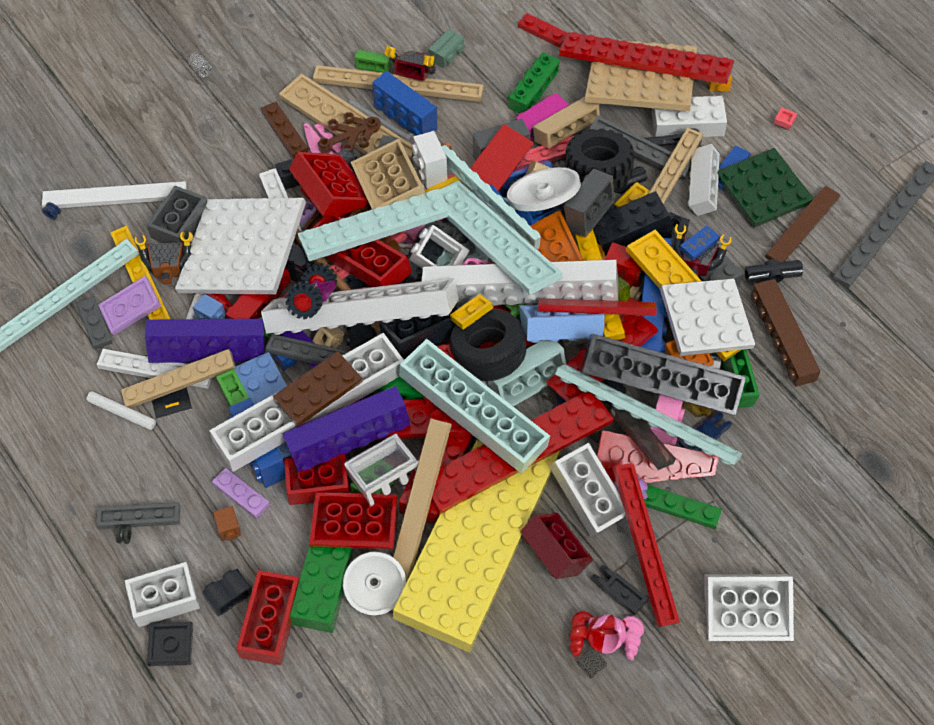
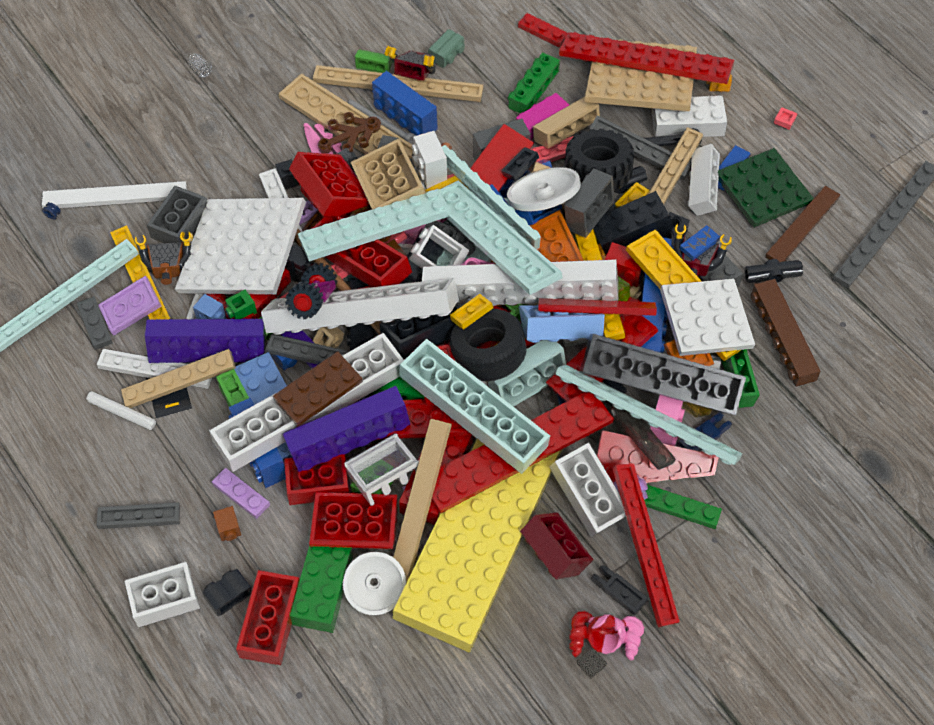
pearl dark grey bush [116,525,132,544] -> none
black plate [147,622,193,666] -> none
reddish brown plate [261,102,308,159] -> none
white slope [704,574,794,641] -> none
none -> green brick [225,289,257,319]
none -> black plate [501,147,540,181]

